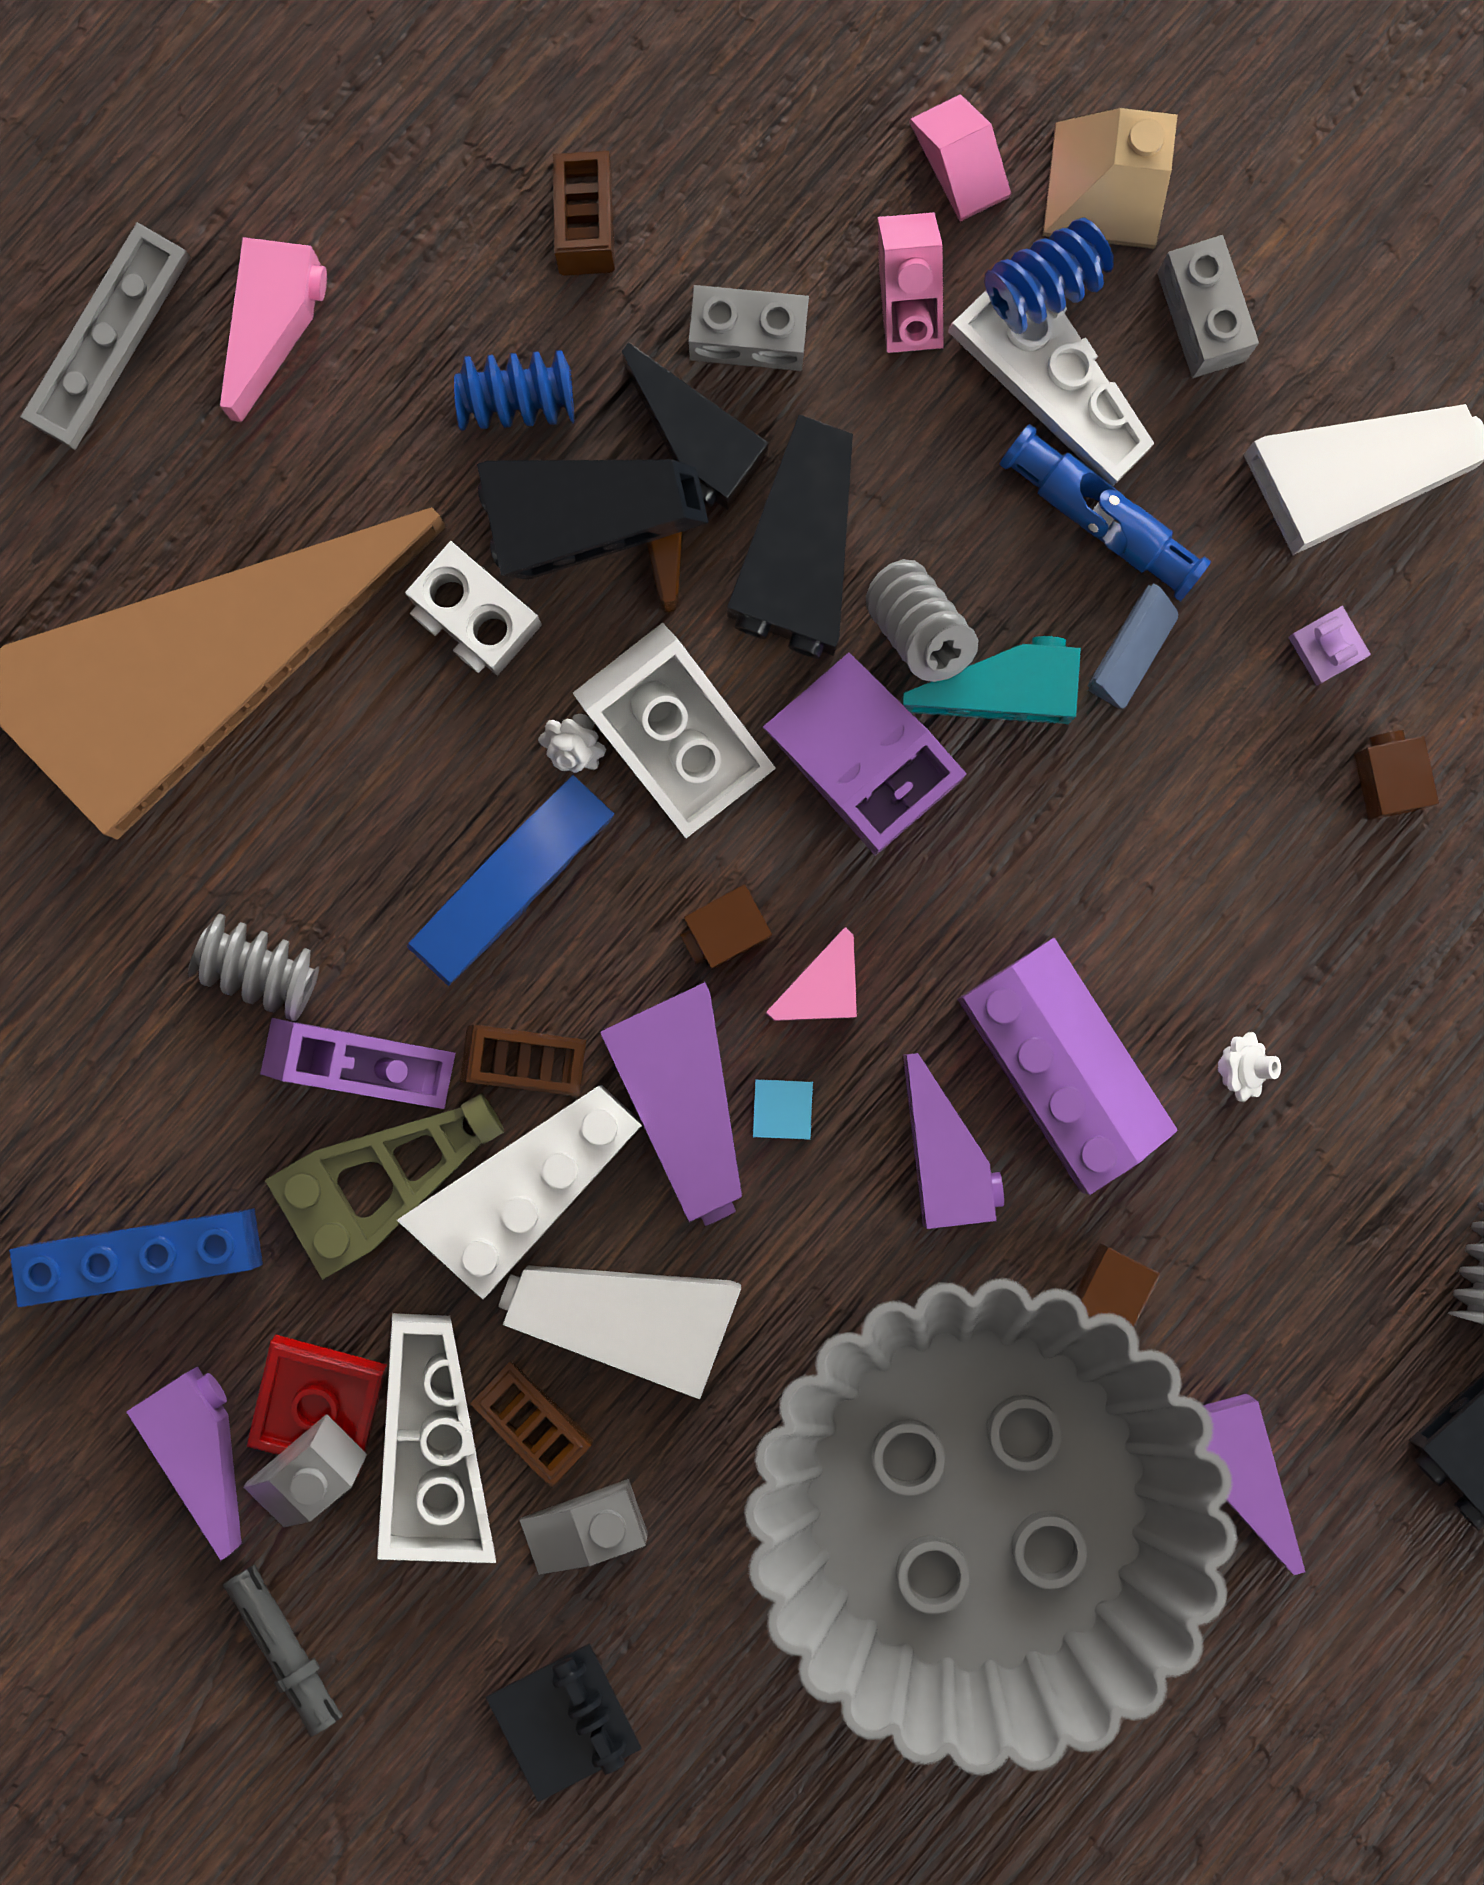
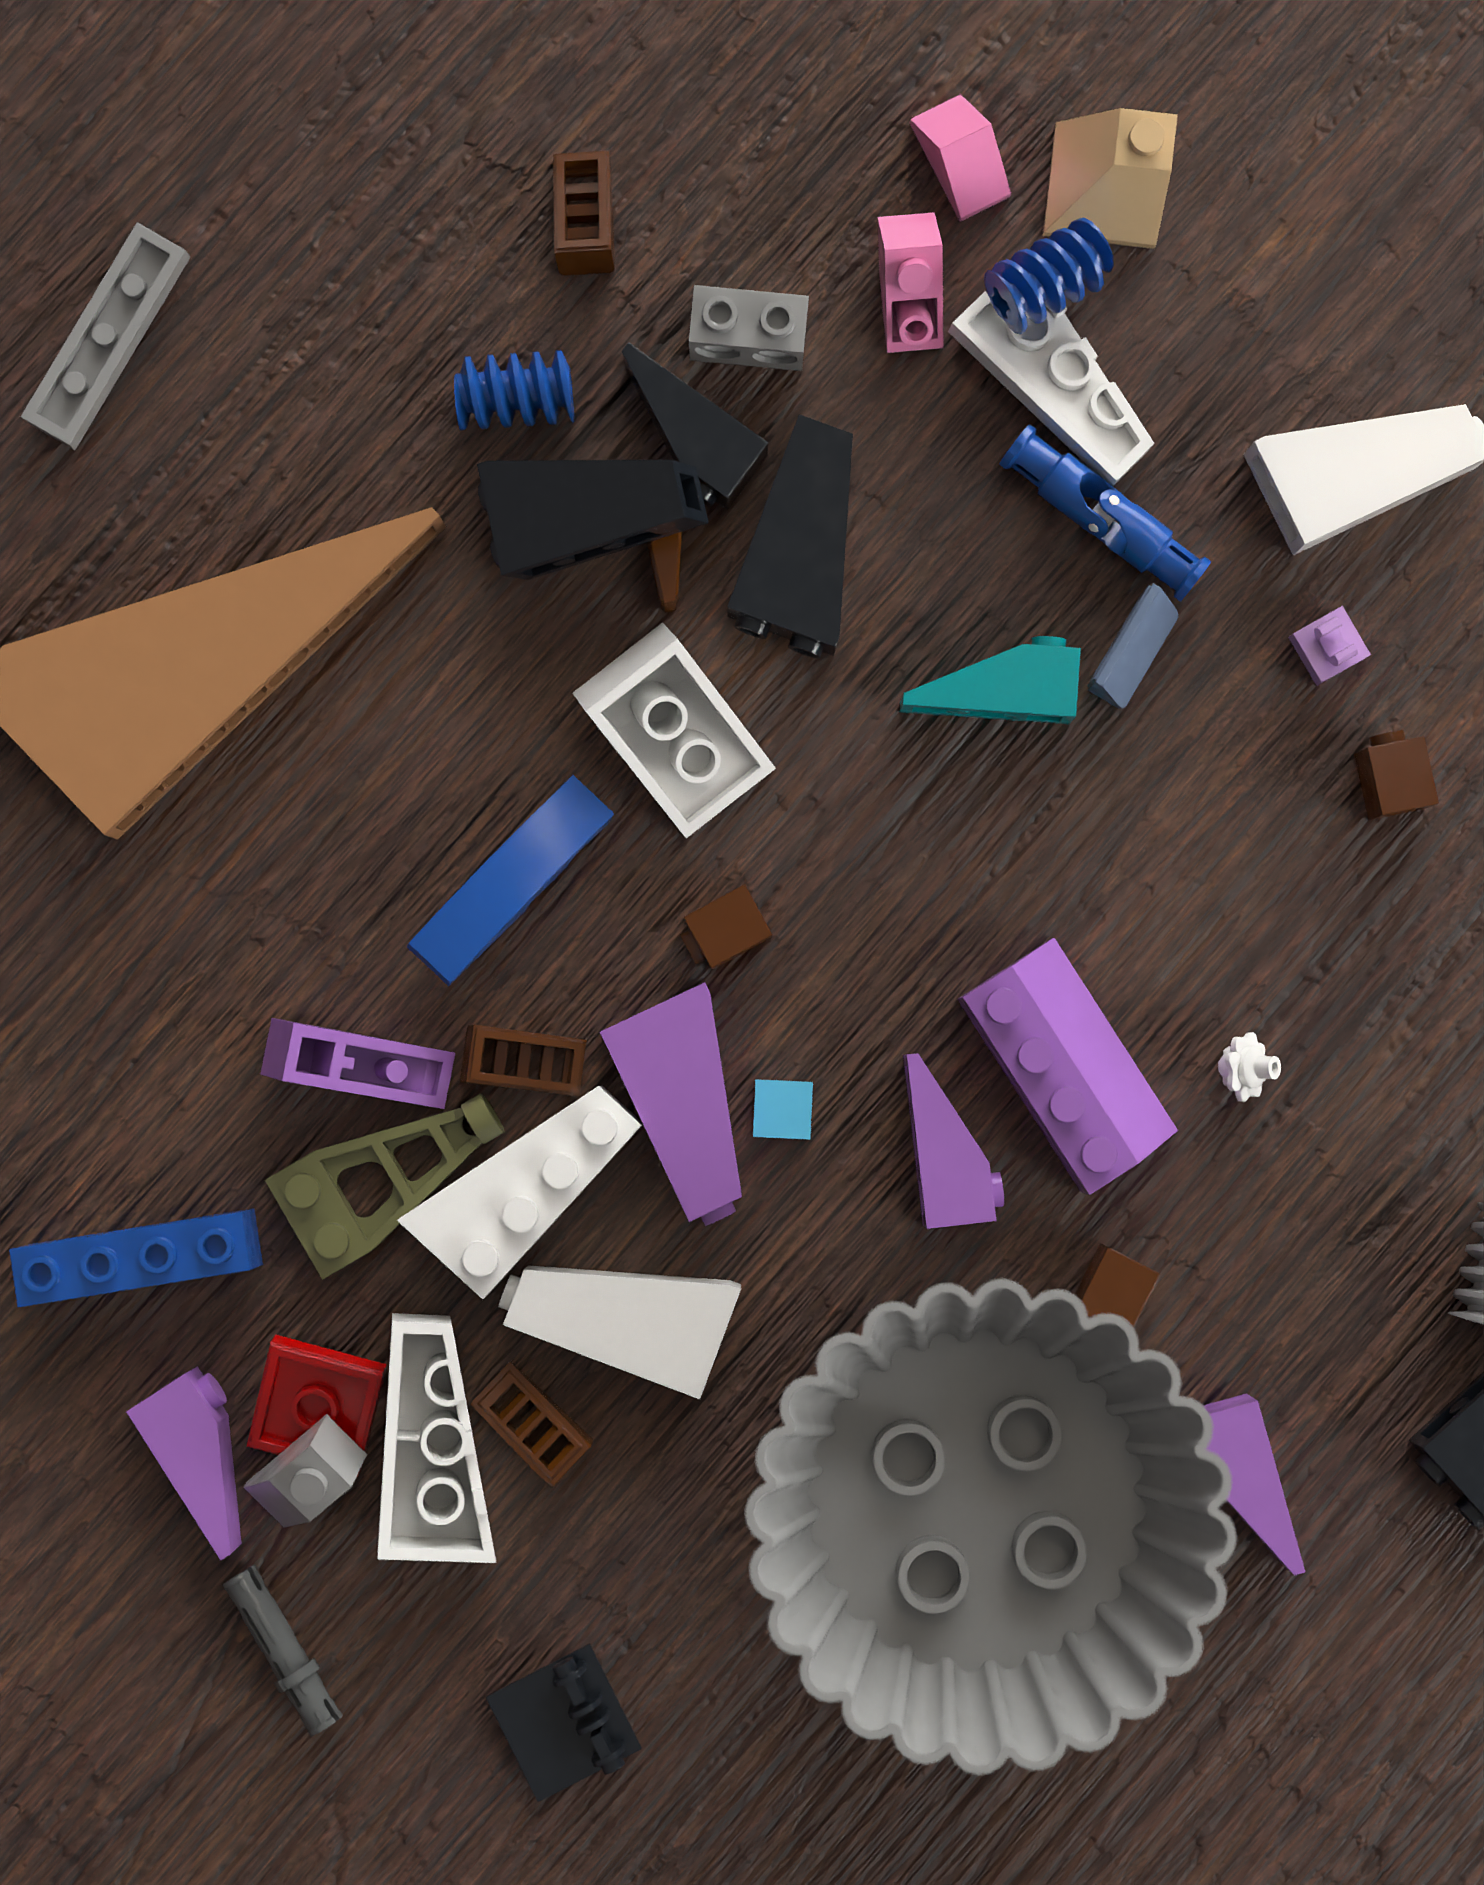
light grey piece [188,913,319,1021] -> none
bright pink slope [220,237,327,422] -> none
white brick [405,541,542,676] -> none
light grey slope [520,1479,648,1575] -> none
white plant [538,714,606,773] -> none
medium lavender slope [763,653,966,856] -> none
bright pink slope [766,927,857,1021] -> none
light grey piece [866,559,978,682] -> none
light grey brick [1157,235,1259,379] -> none

